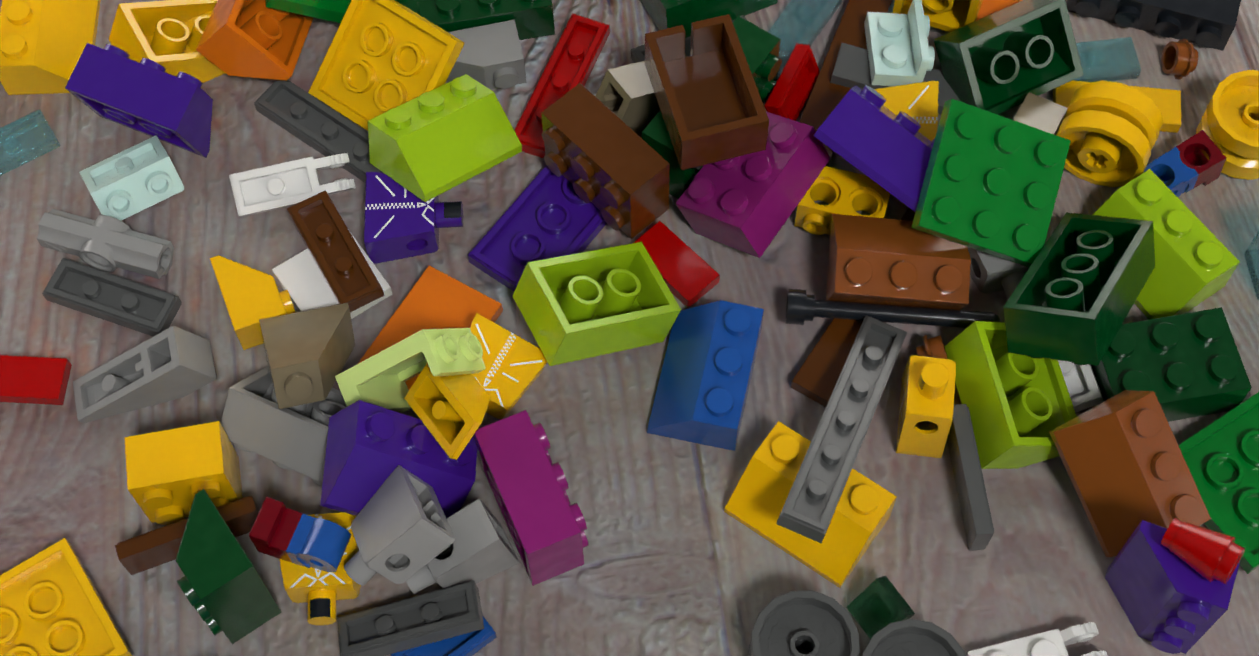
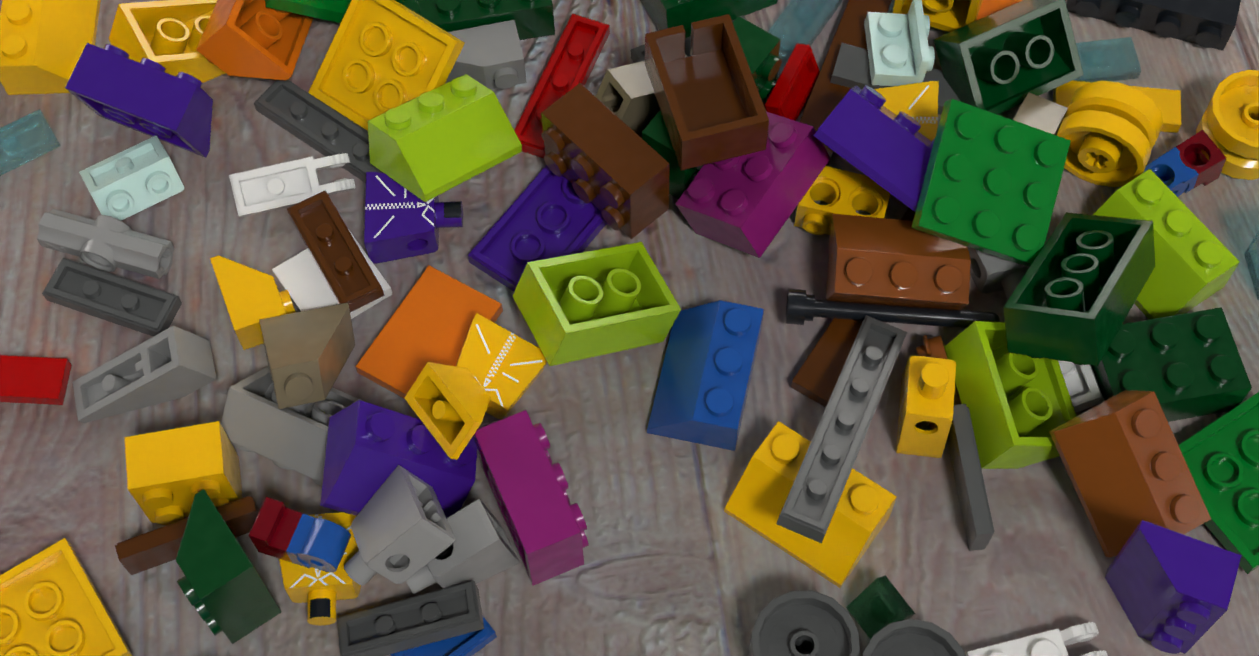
yellowish green panel [335,328,486,413] -> none
red tile [633,221,720,308] -> none
dark orange plate [1161,39,1198,80] -> none
red cone [1161,518,1245,584] -> none

